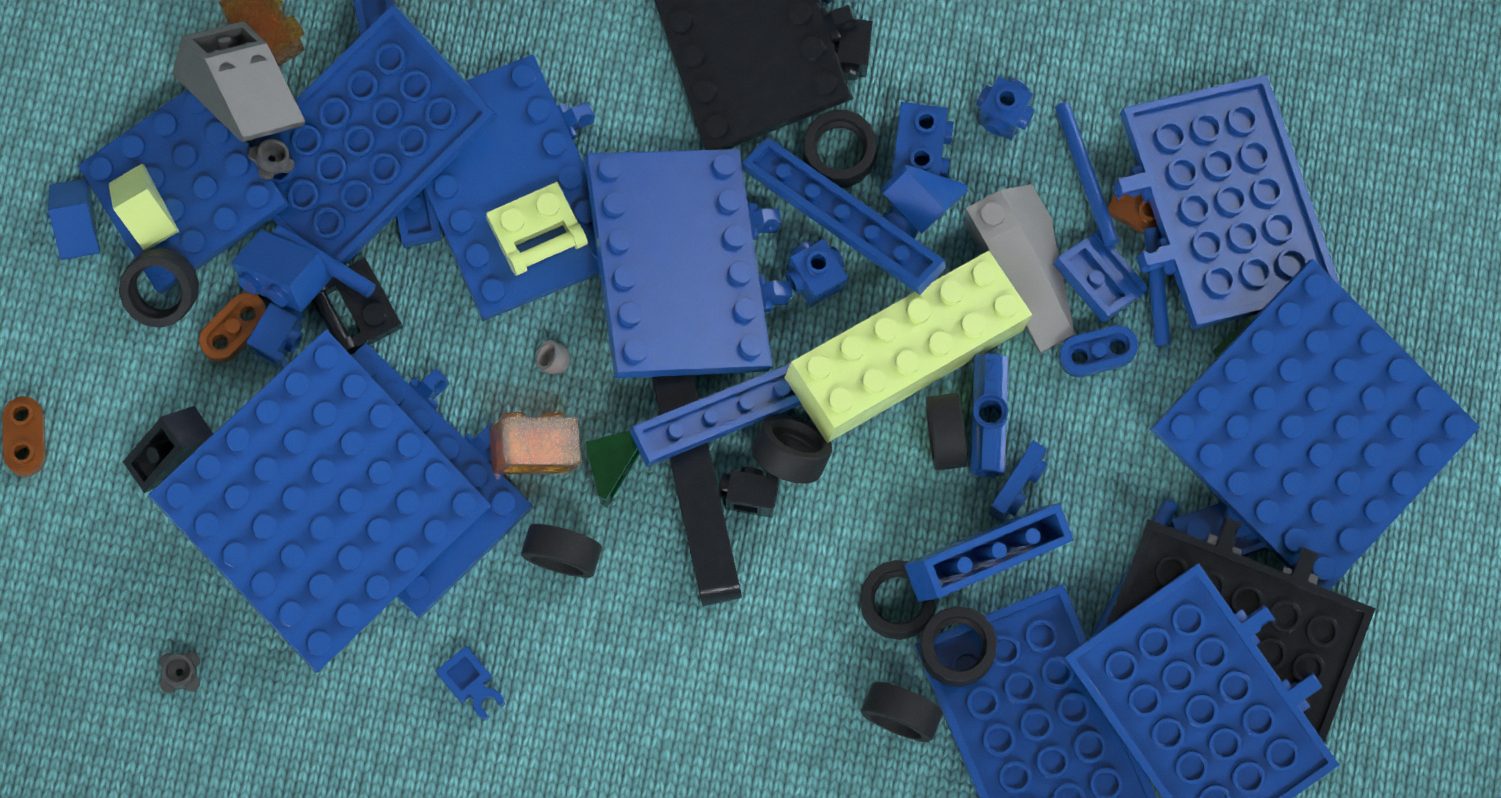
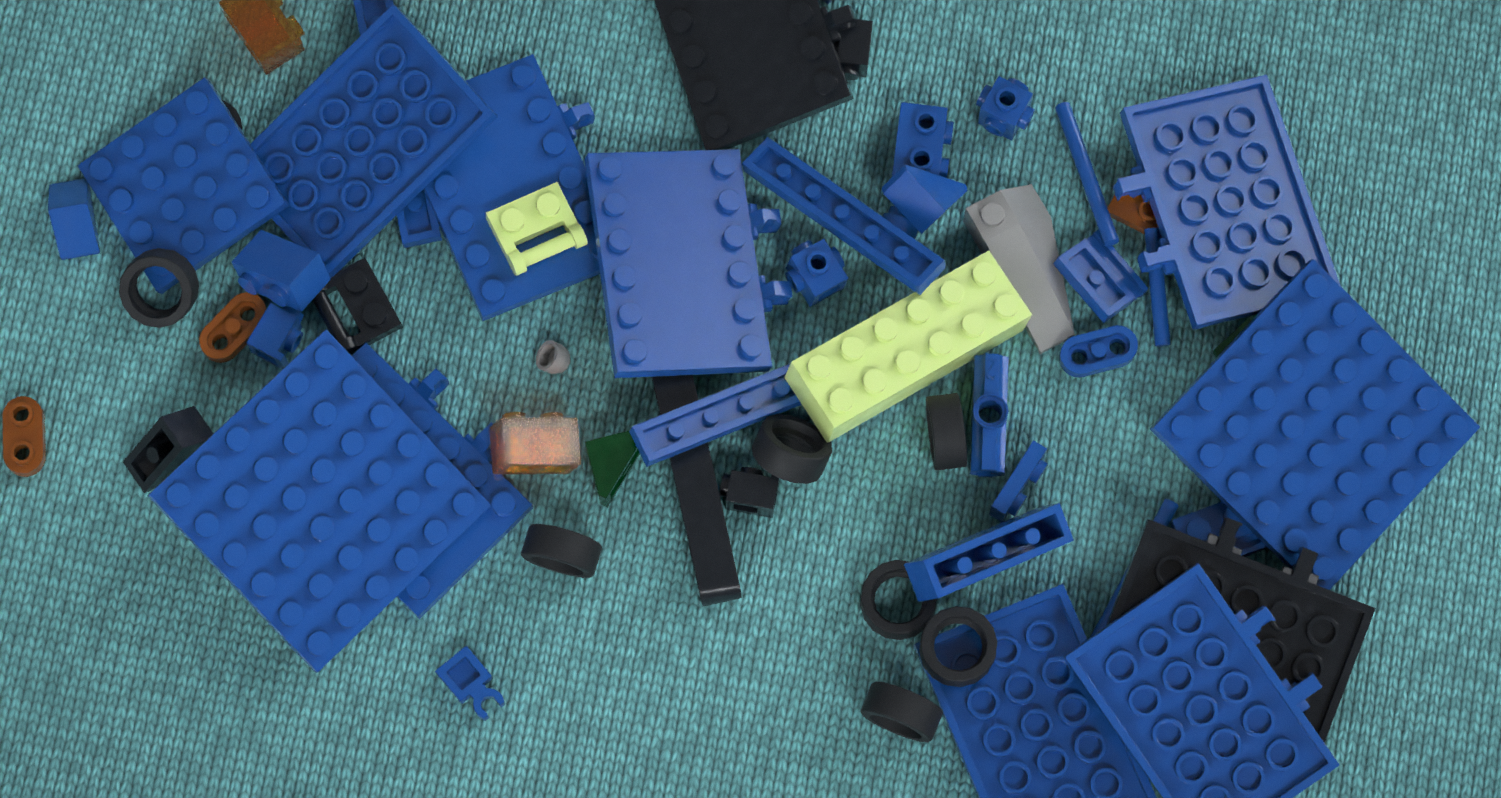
yellowish green slope [109,164,179,251] -> none
dark grey plate [159,652,200,693] -> none
slope [172,21,305,142] -> none
dark grey plate [248,139,295,180] -> none
blue bar [272,225,376,298] -> none
black tyre [803,110,877,188] -> none

